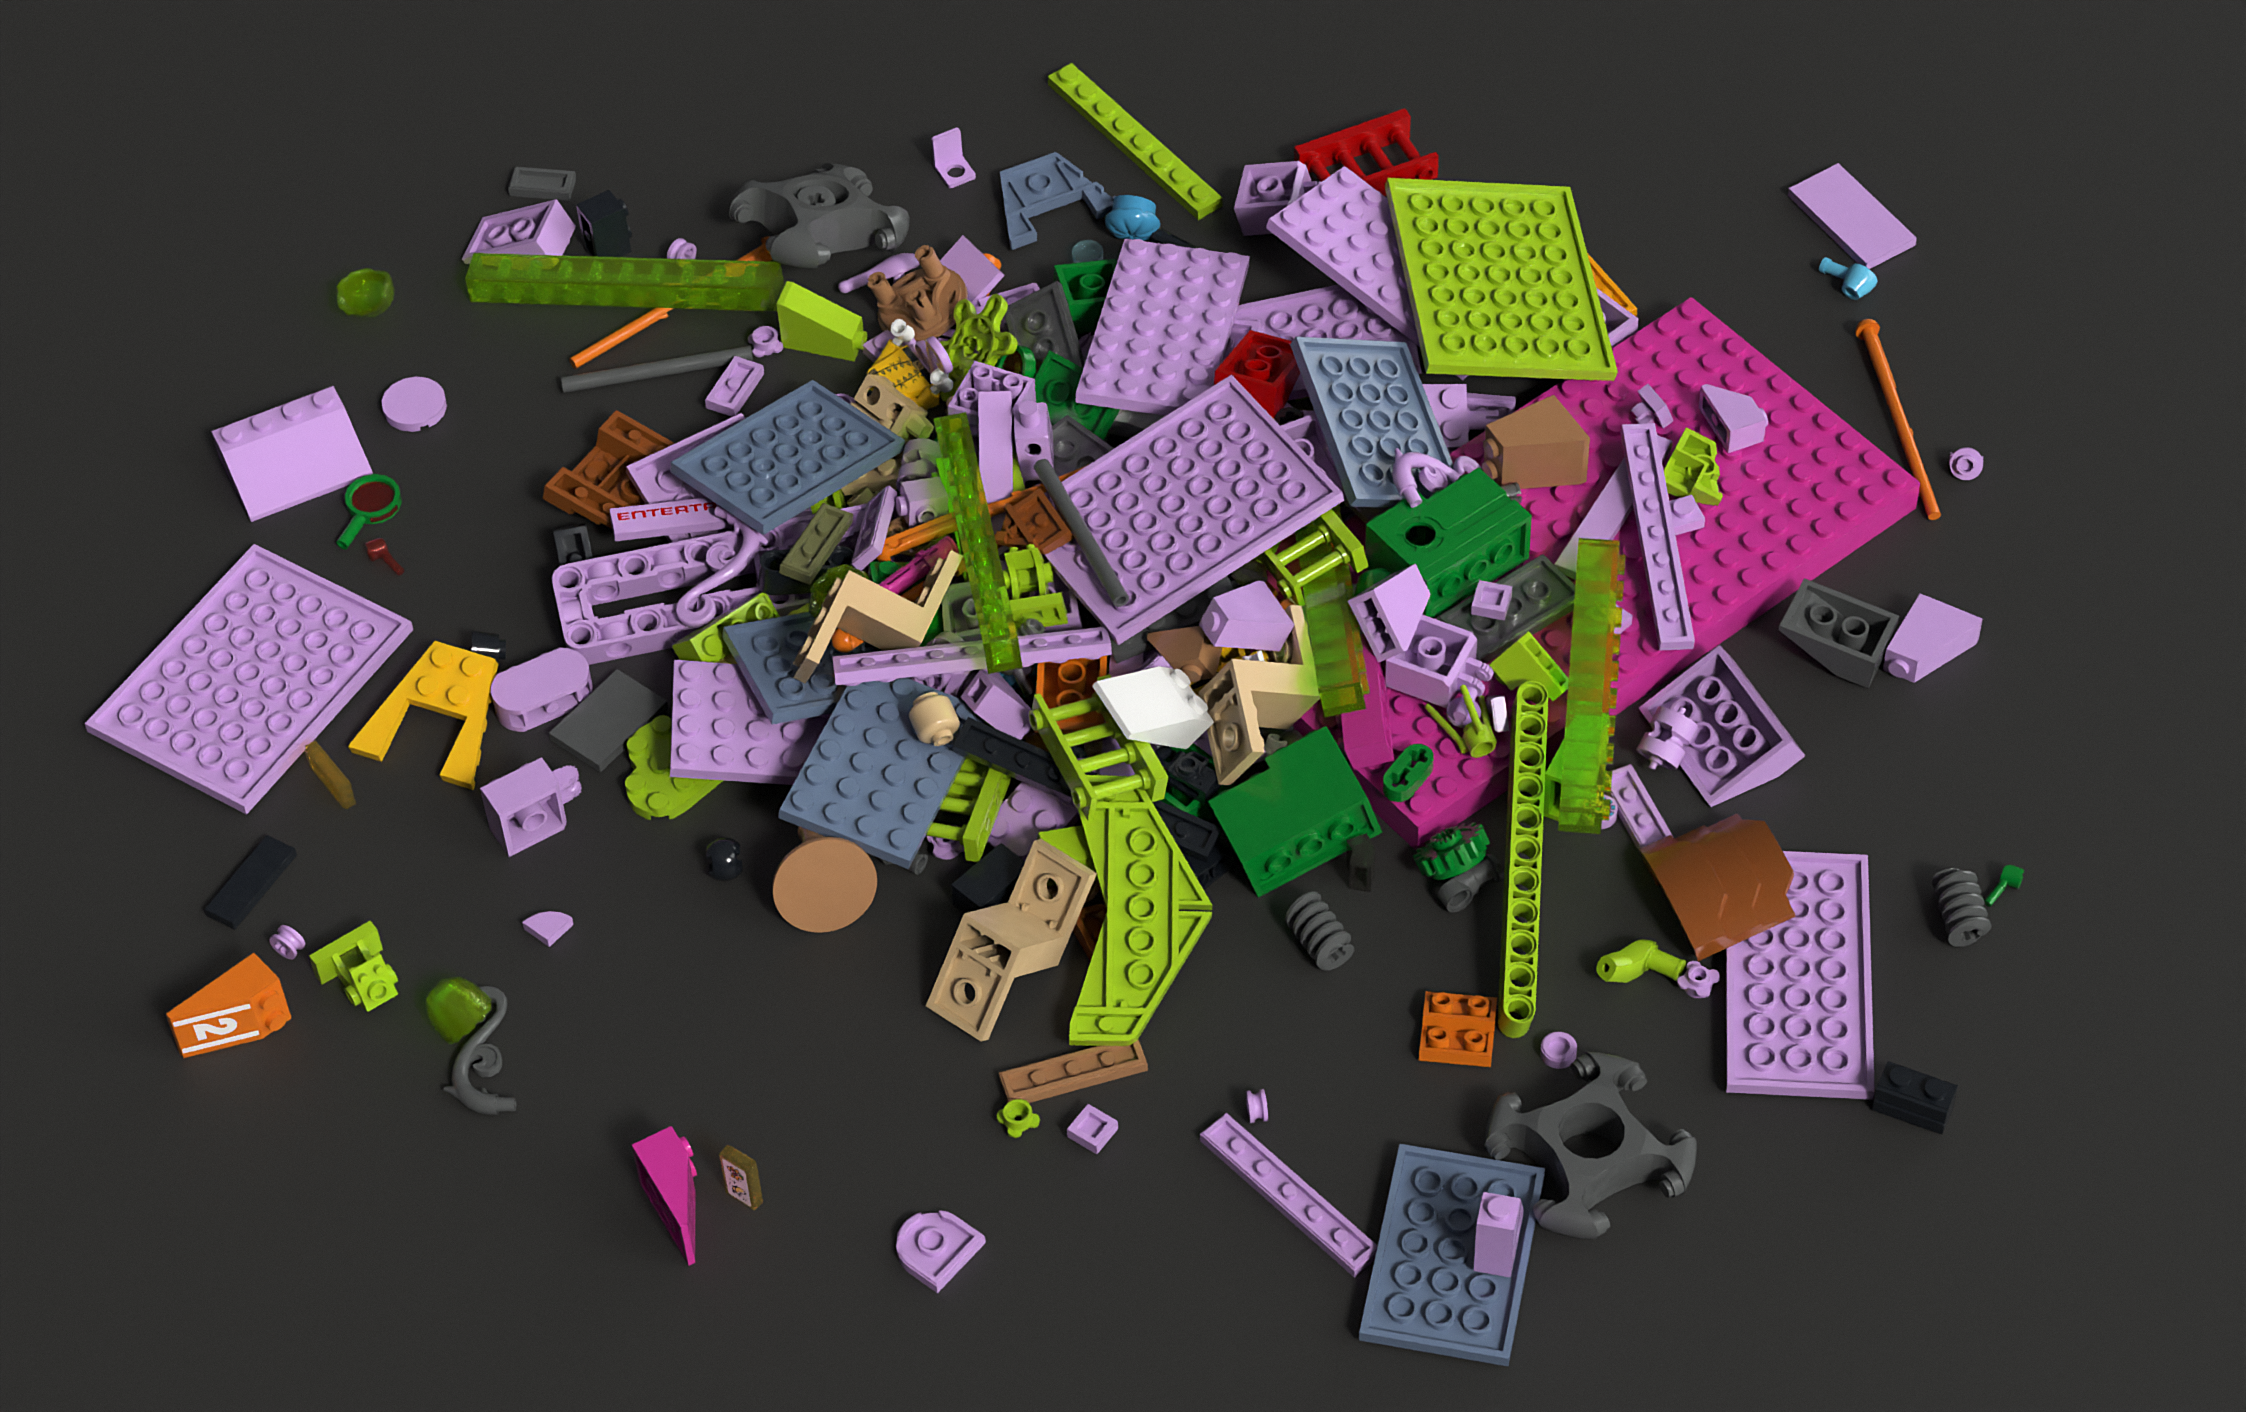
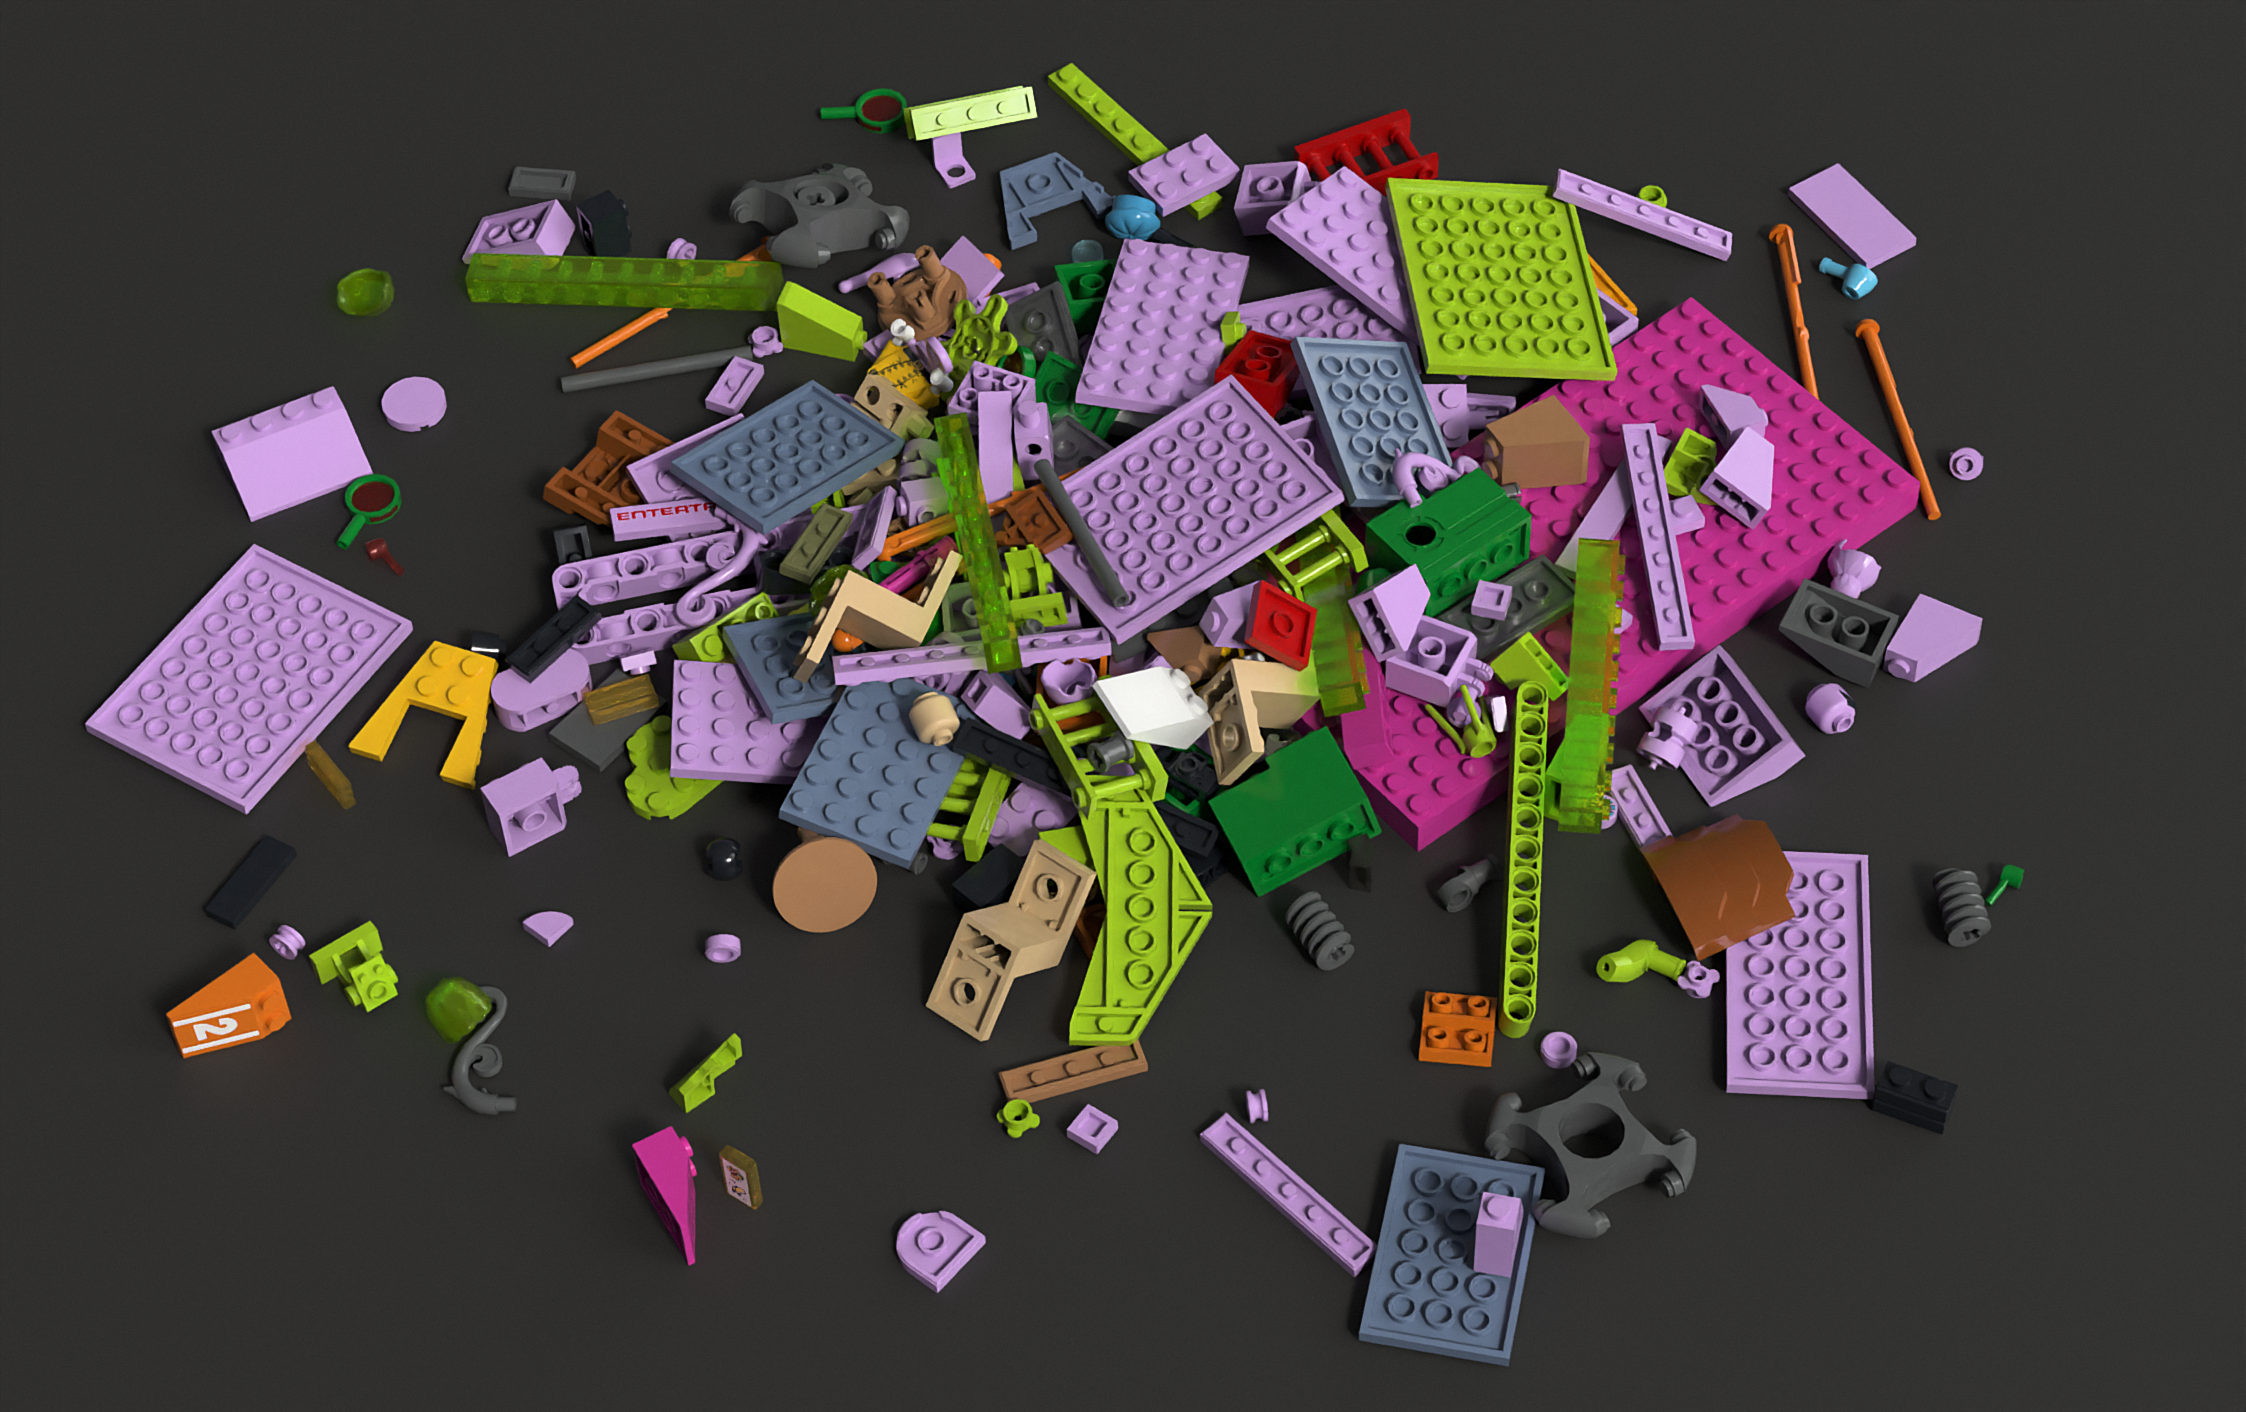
green beam [1383,744,1434,802] -> none
green gear [1413,822,1490,880] -> none
lavender tile [1631,384,1674,428] -> none
none -> black tile [505,595,602,684]
none -> clear yellow tile [583,674,660,726]
none -> lavender plate [618,648,657,675]
none -> lime slope [669,1033,742,1113]
none -> lavender tile [705,934,741,963]
none -> green piece [821,88,907,134]
none -> fence [903,86,1037,141]
none -> lavender hair [1040,658,1098,706]
none -> dark grey bush [1087,730,1134,773]
none -> lavender plate [1128,133,1241,217]
none -> lime plate [1220,311,1247,355]
none -> red plate [1244,580,1317,672]
none -> lavender tile [1552,169,1732,261]
none -> lime plate [1636,185,1667,208]
none -> lavender slope [1699,426,1774,530]
none -> orange bar [1769,223,1819,400]
none -> lavender head [1805,683,1857,734]
none -> lavender piece [1828,539,1881,599]

